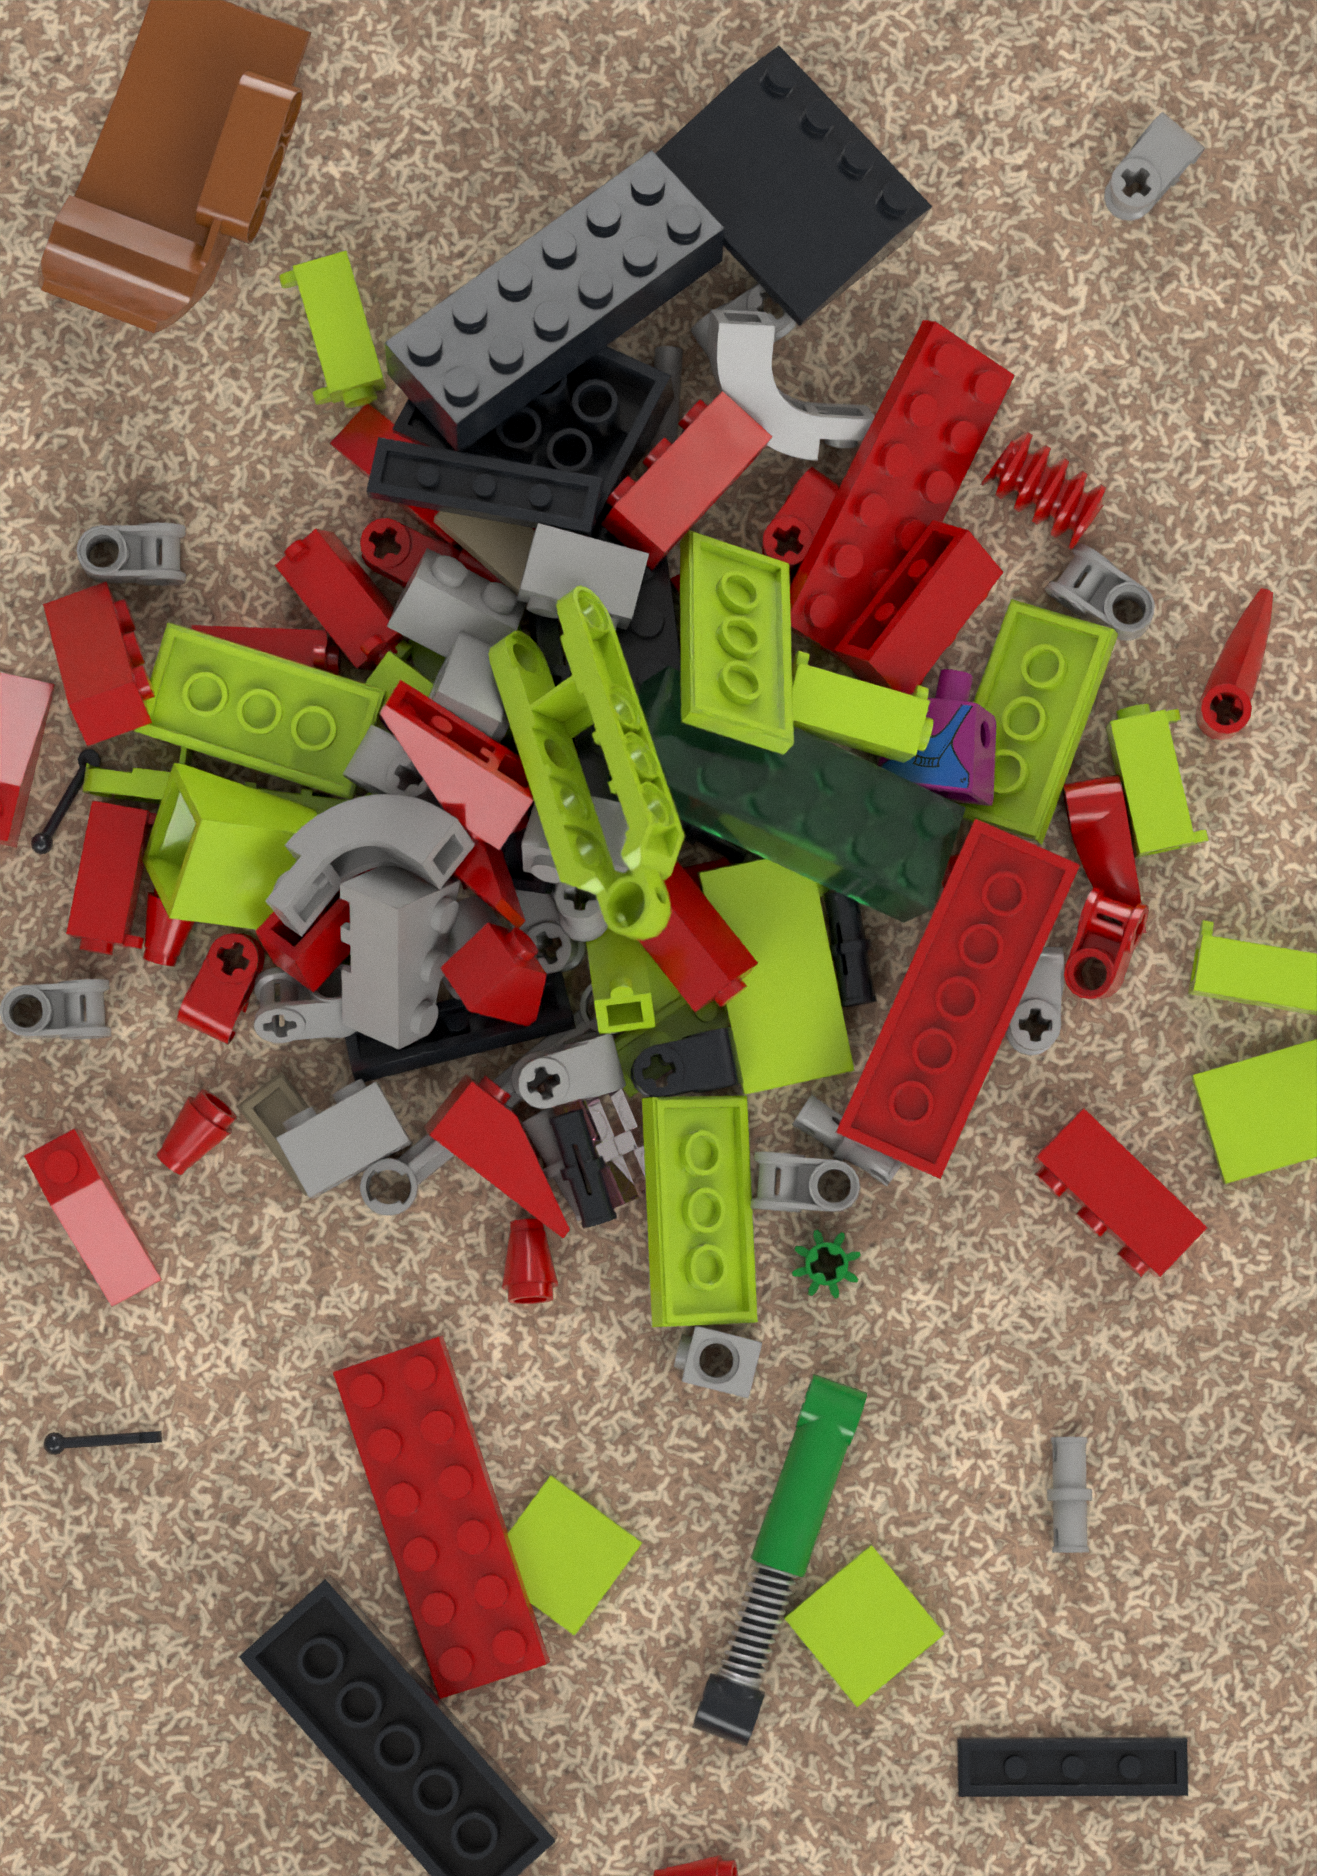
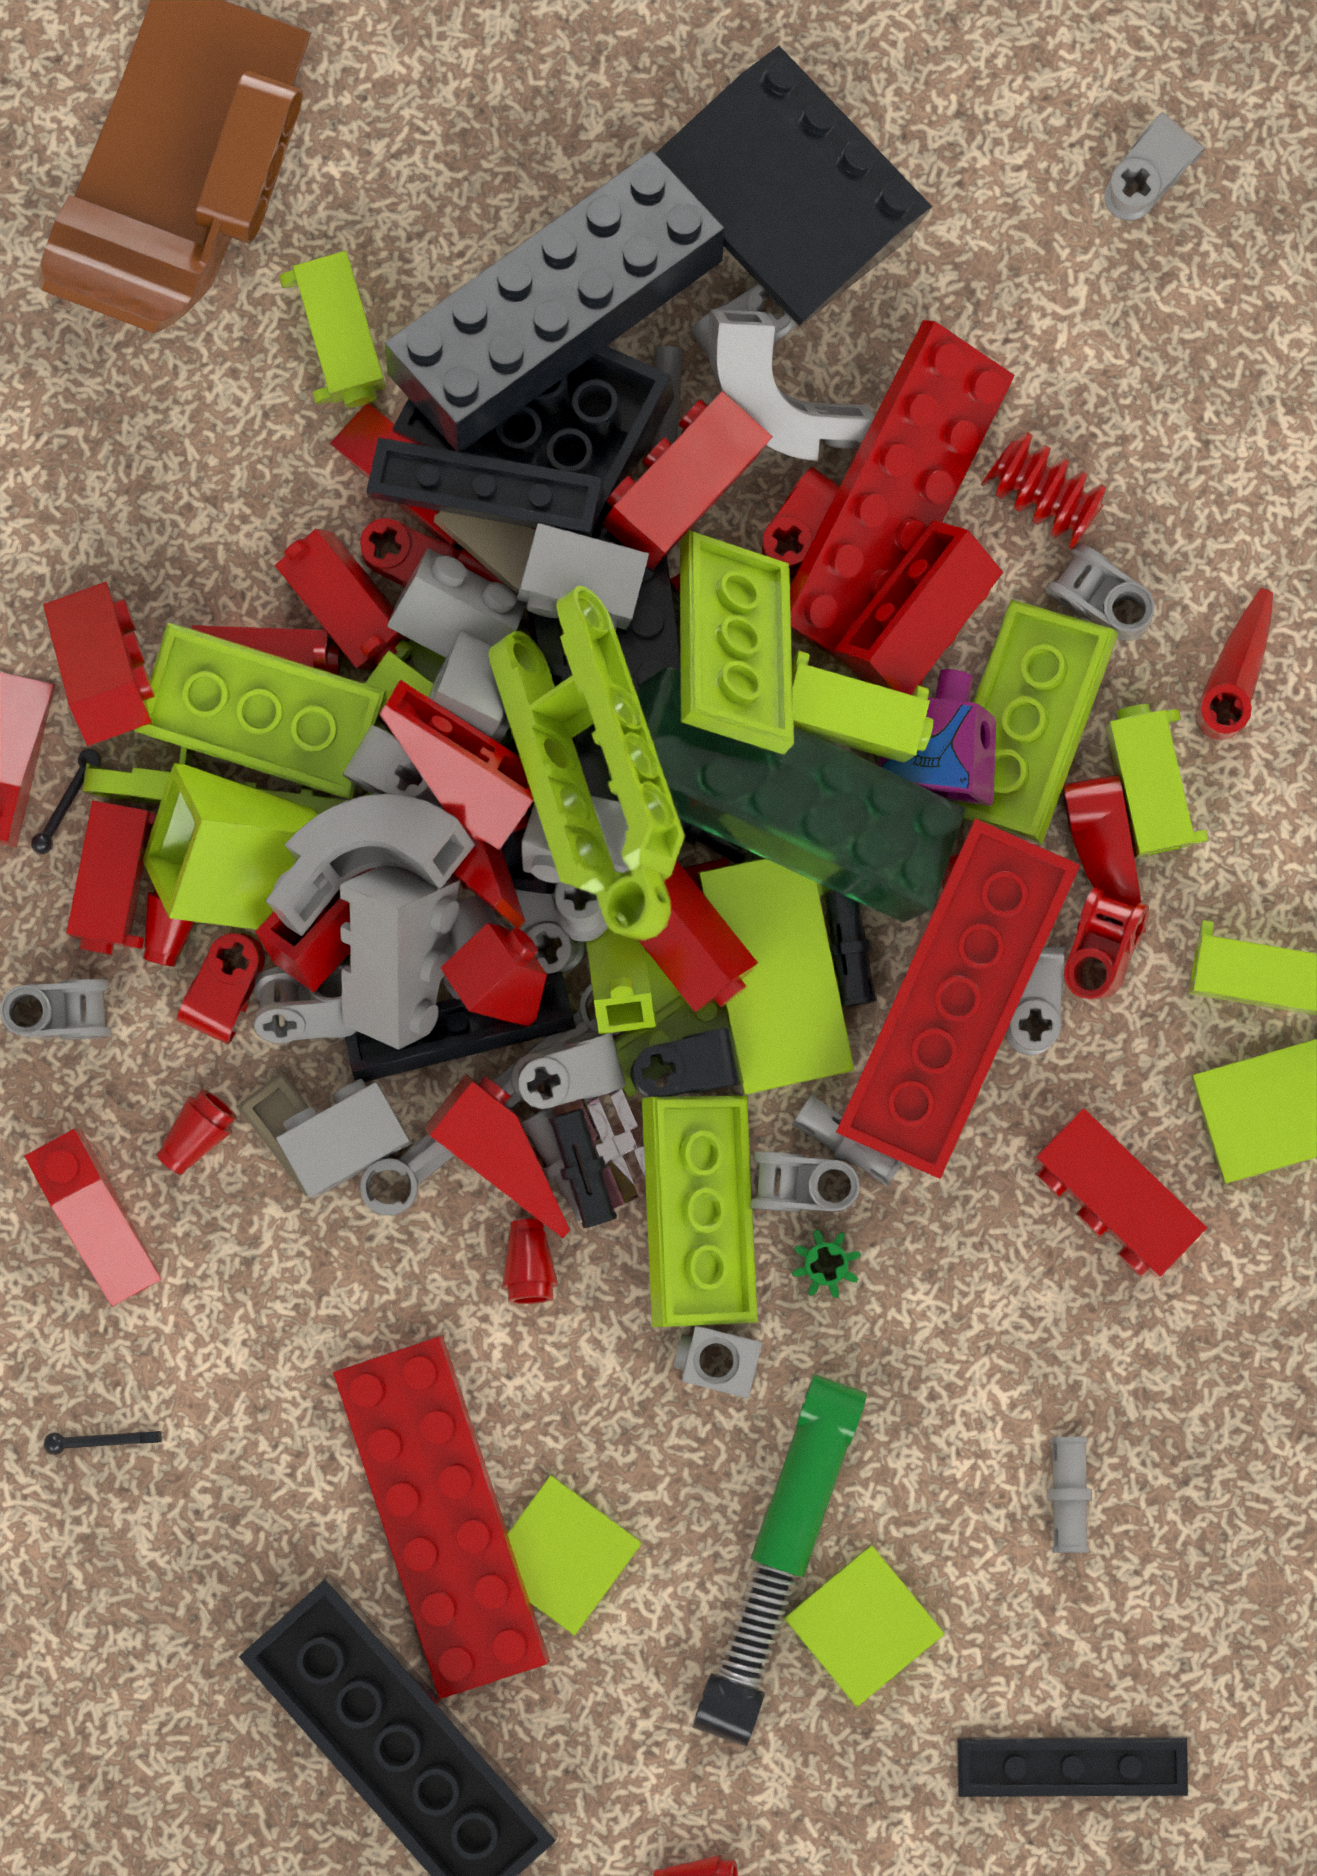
light grey piece [76,523,186,586] -> none

